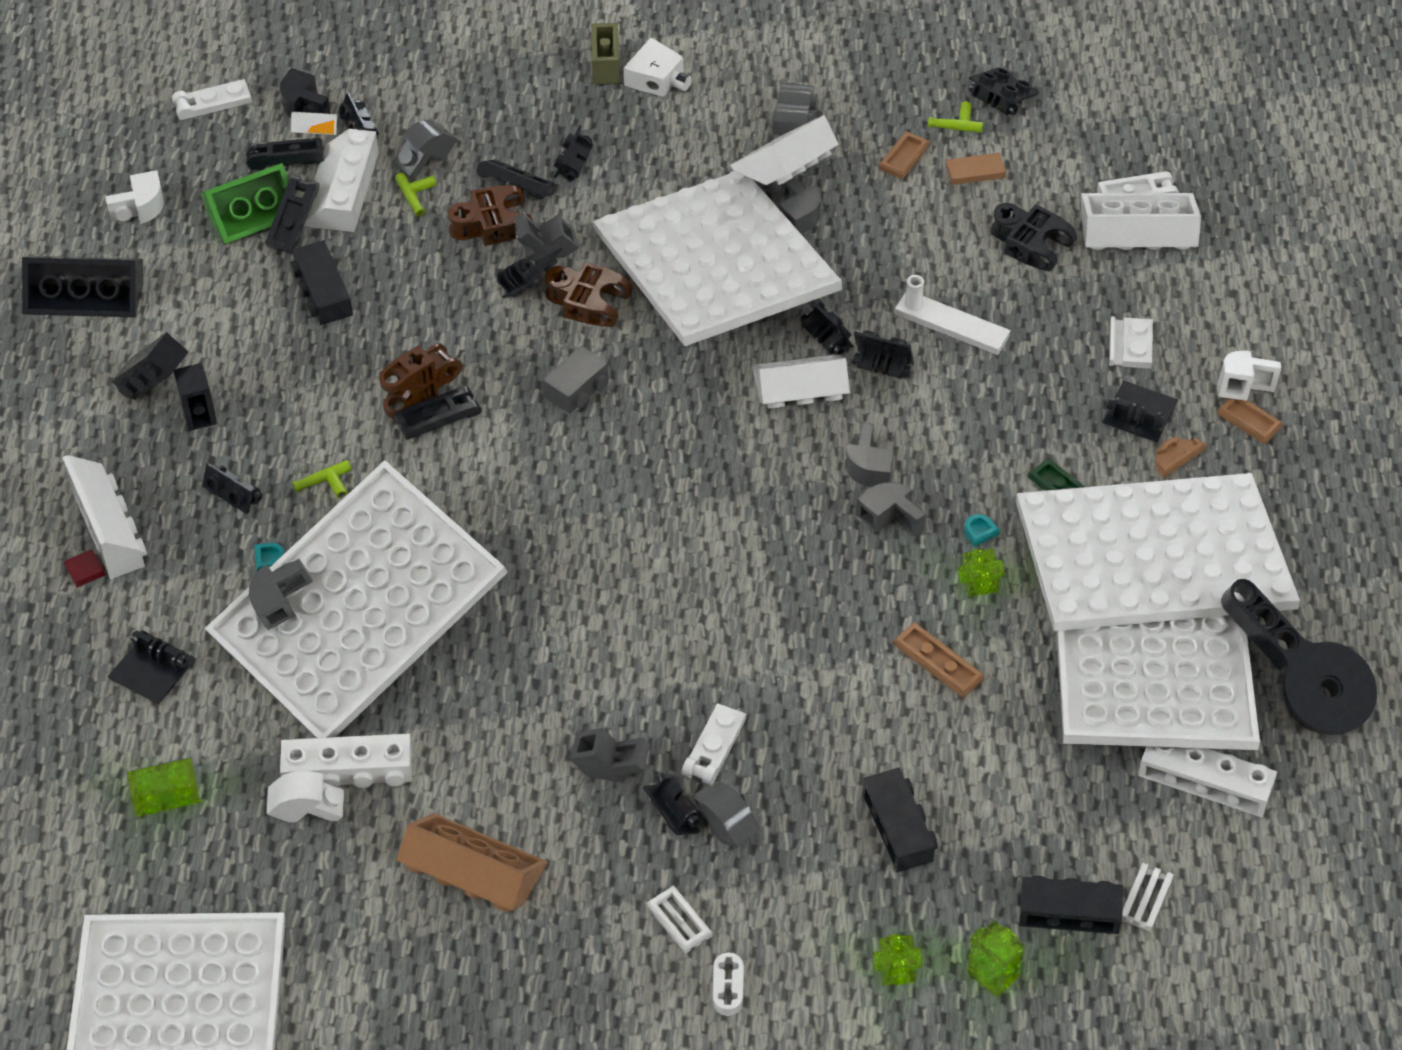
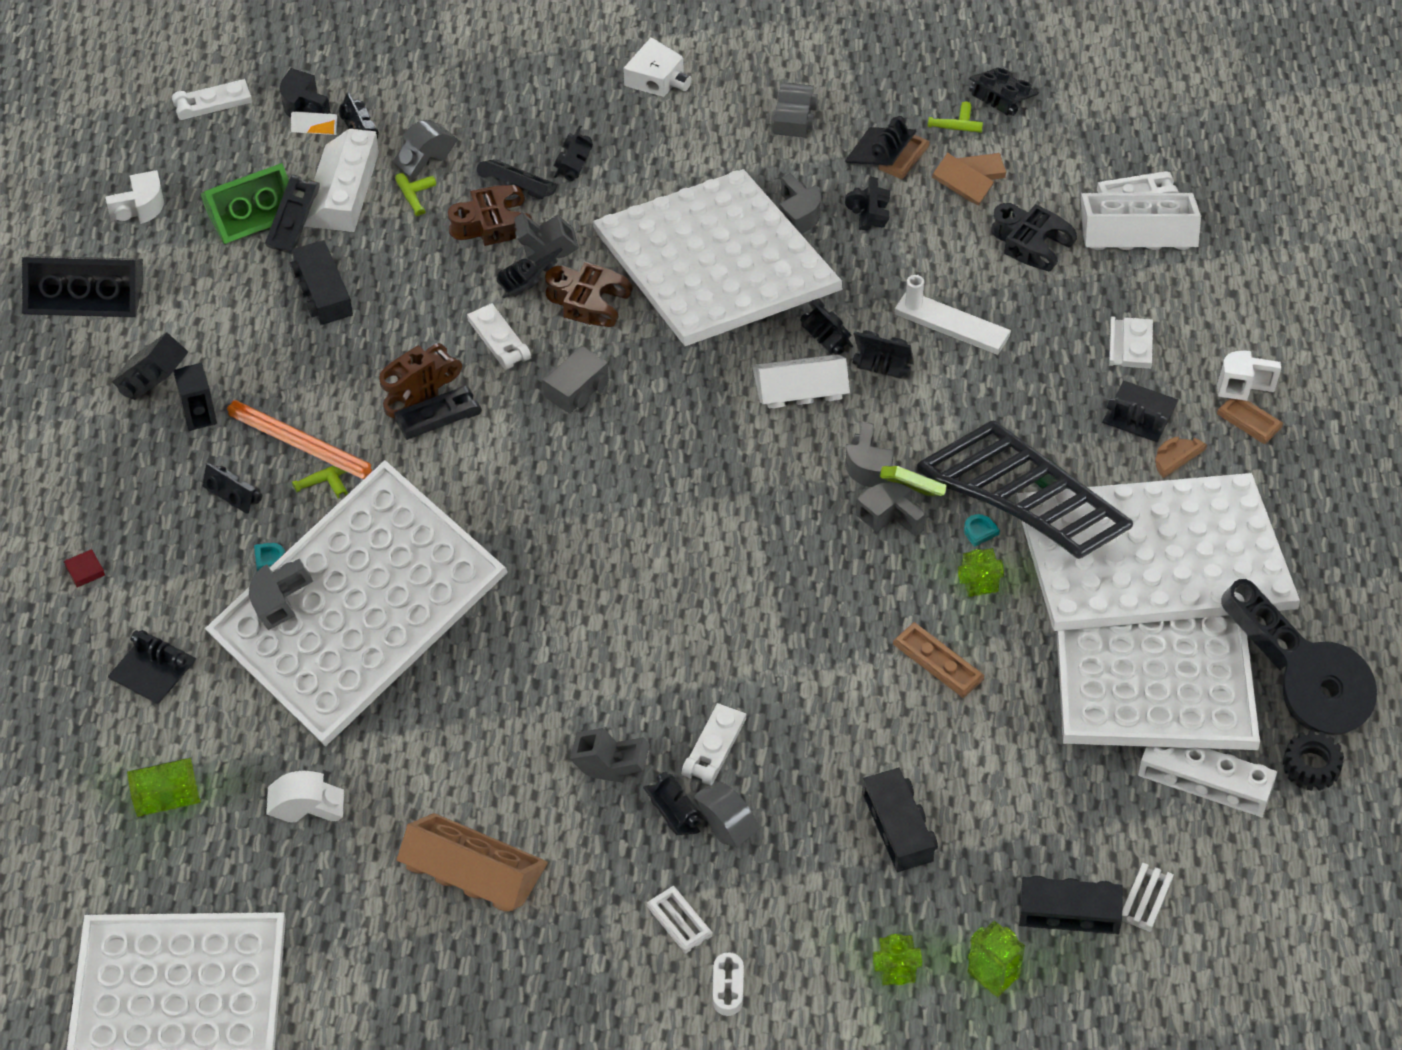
white slope [62,455,147,579] -> none
black hinge [246,138,324,171] -> none
white brick [280,734,412,788] -> none
olive brick [591,23,620,84] -> none
white slope [730,115,839,185] -> none
none -> orange axle [227,400,372,479]
none -> white plate [467,303,531,370]
none -> black hinge [845,116,917,166]
none -> black hips [845,176,890,230]
none -> lime tile [880,466,947,496]
none -> black bar [917,420,1133,559]
none -> medium nougat tile [932,152,994,206]
none -> black tyre [1283,731,1344,791]

